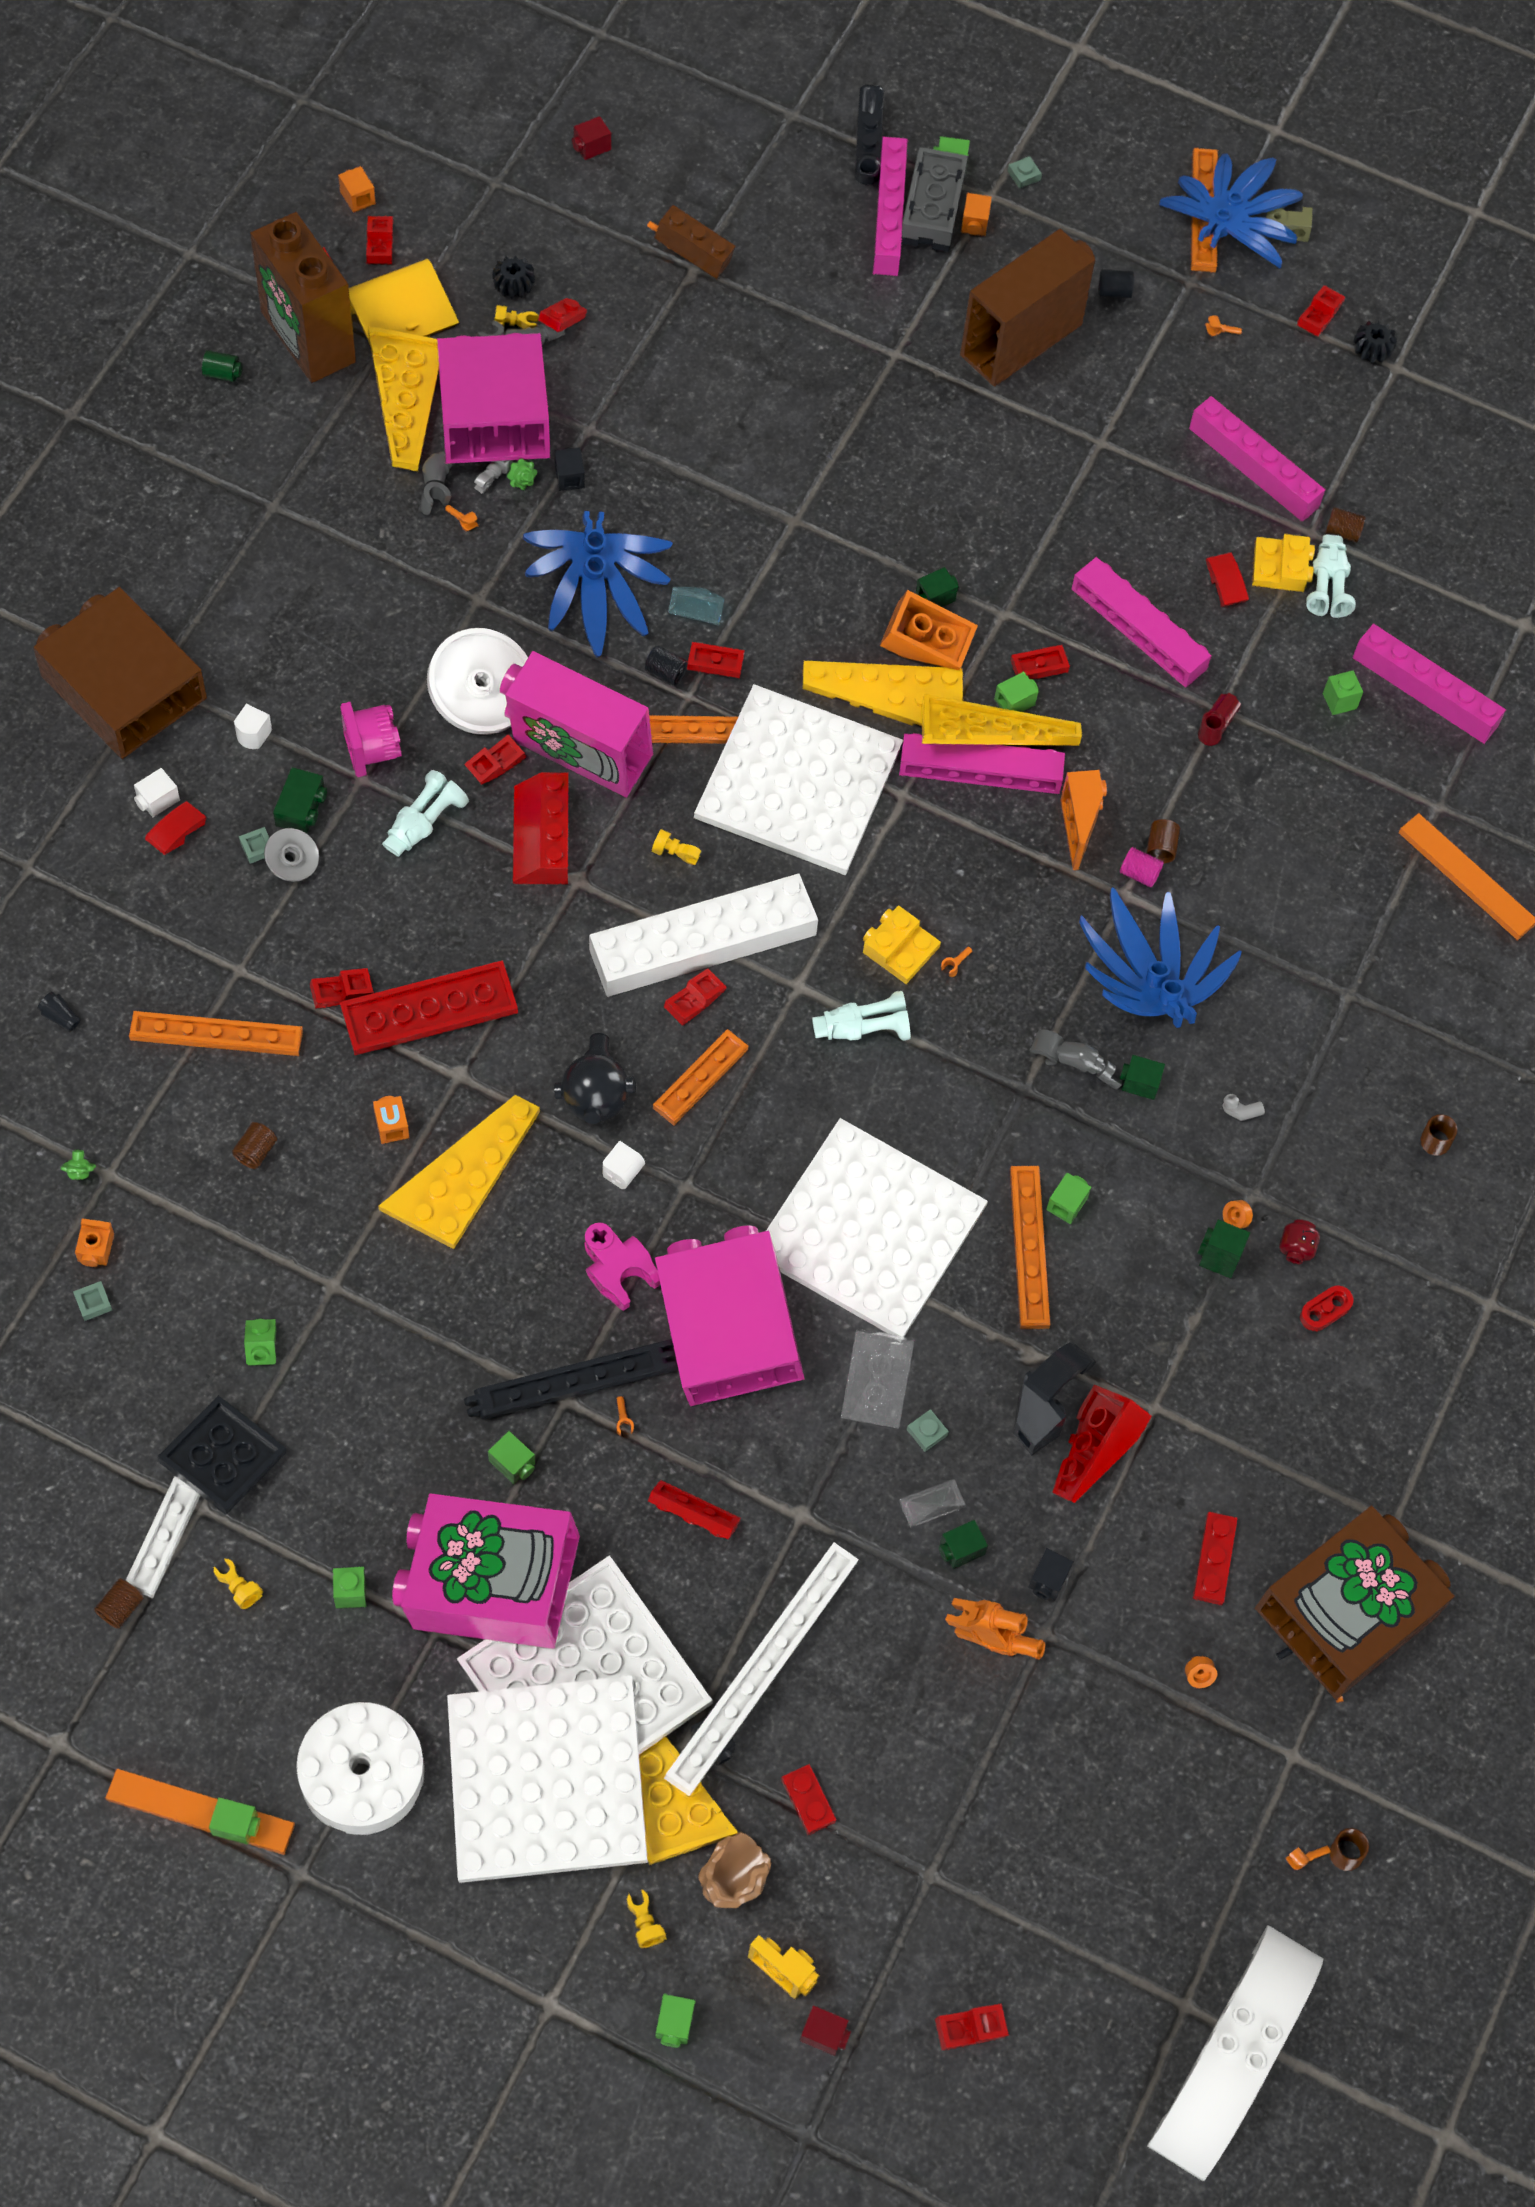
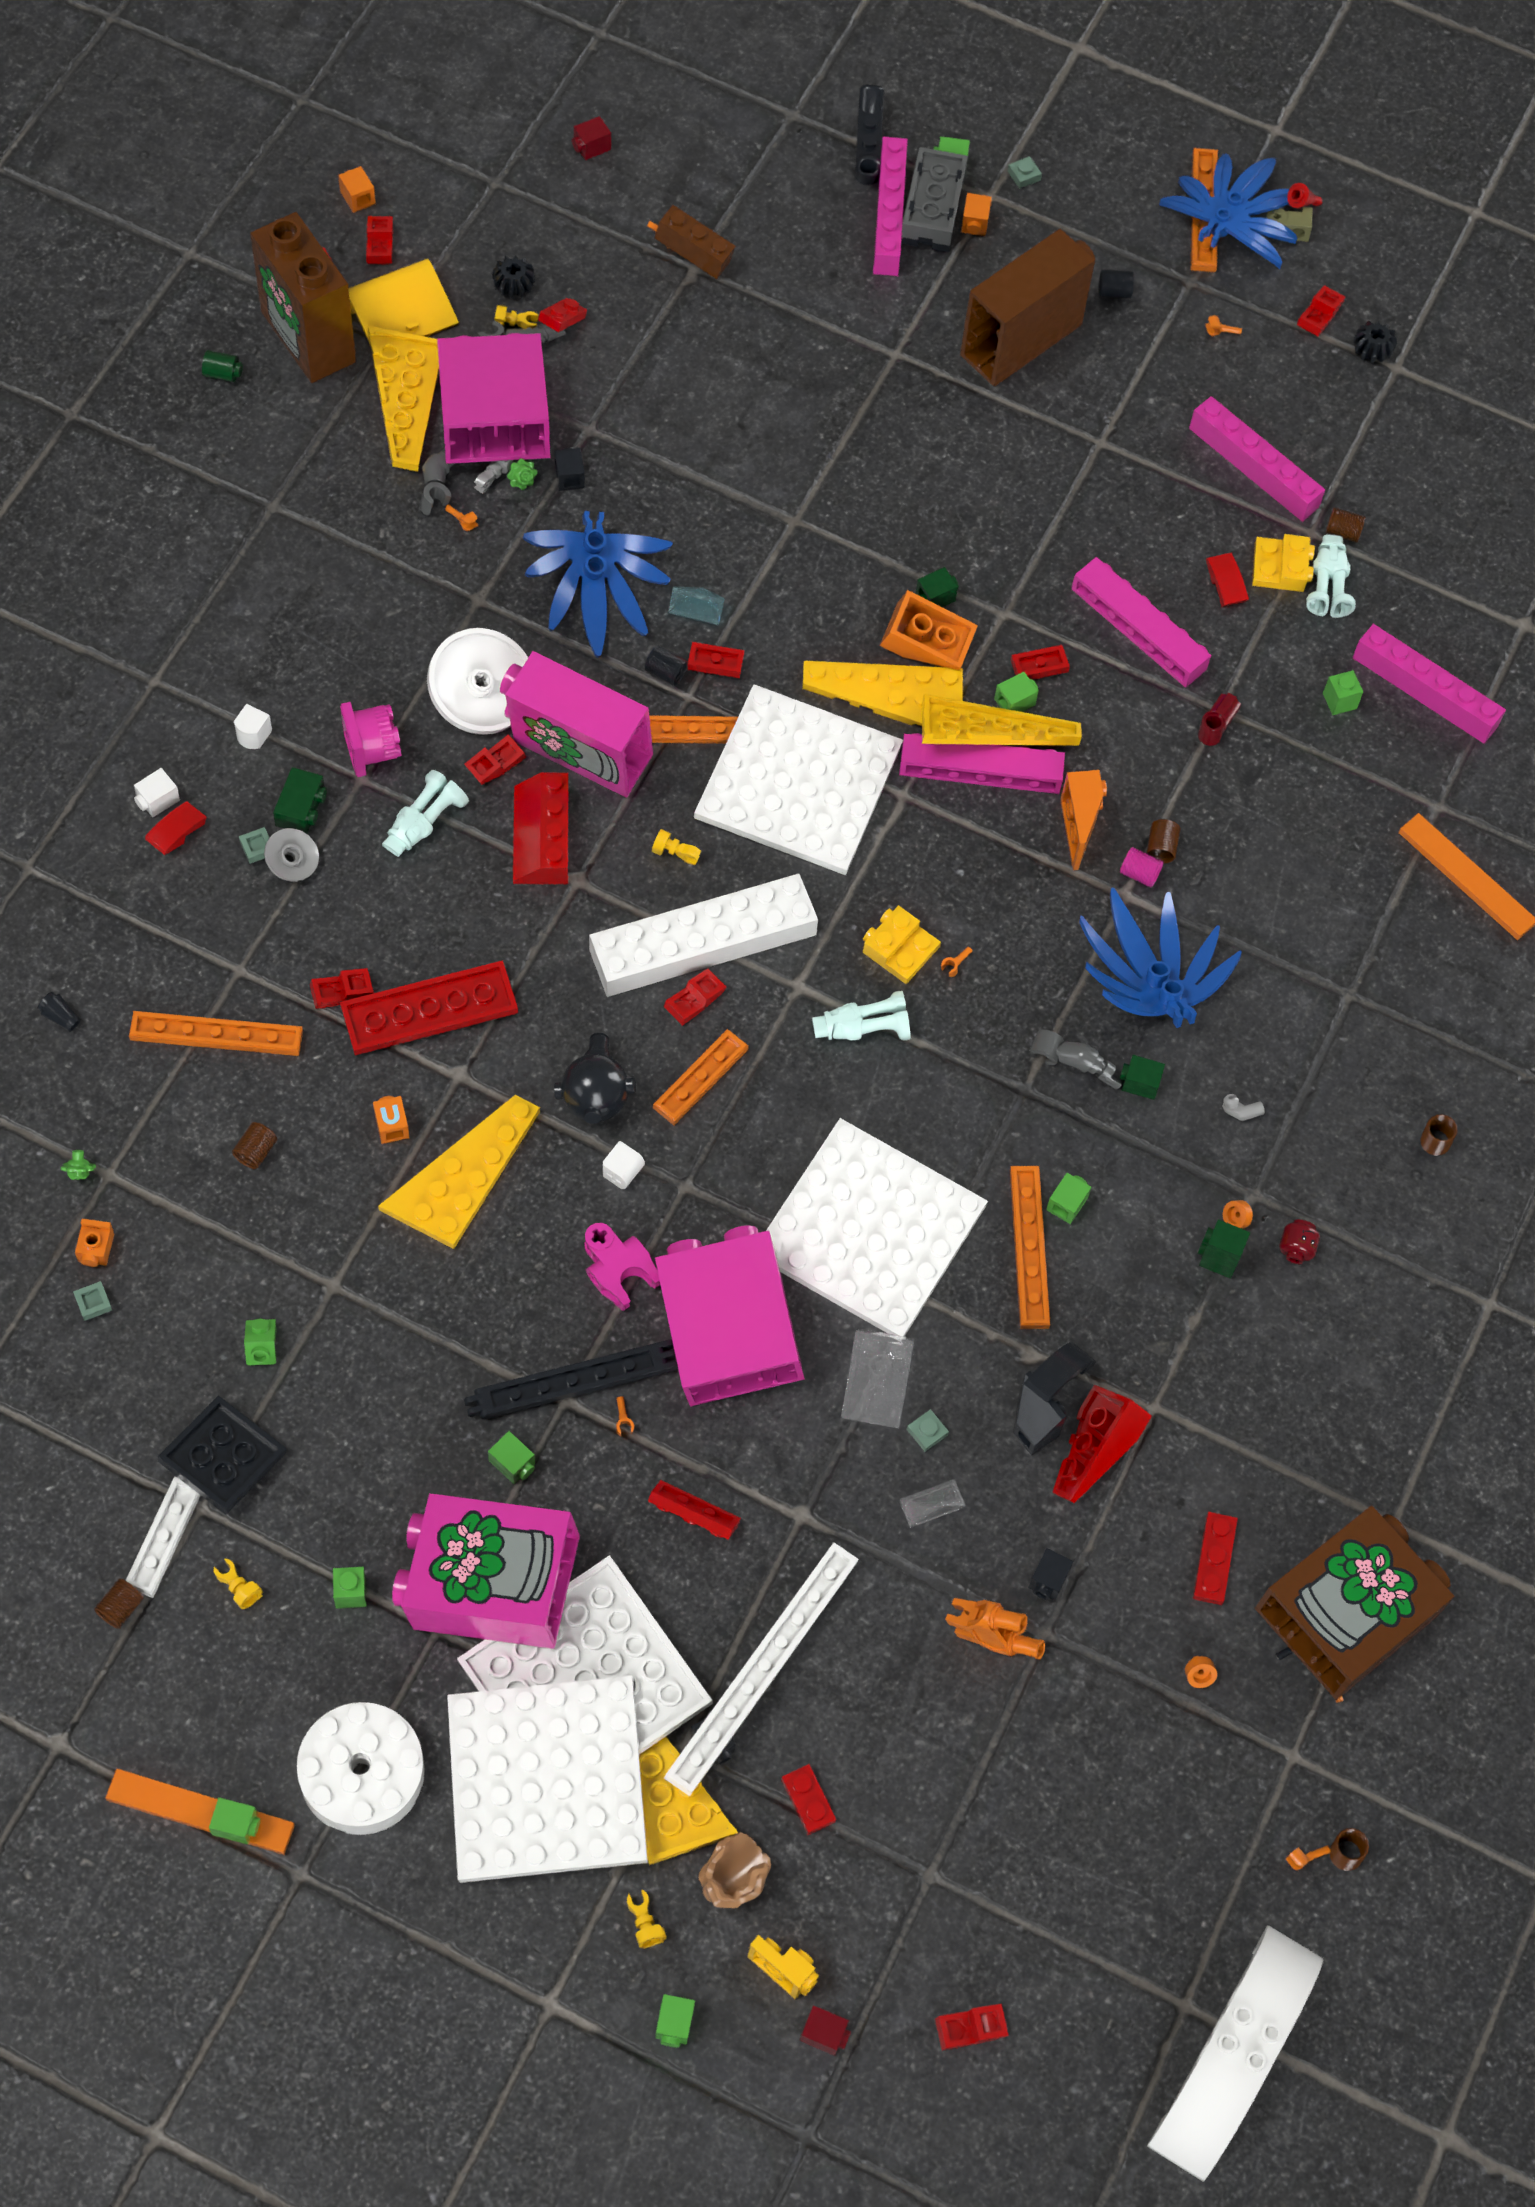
reddish brown brick [33,586,207,759] -> none
dark green brick [938,1520,988,1569] -> none
red plate [1300,1285,1353,1331] -> none
none -> red cone [1287,183,1322,208]

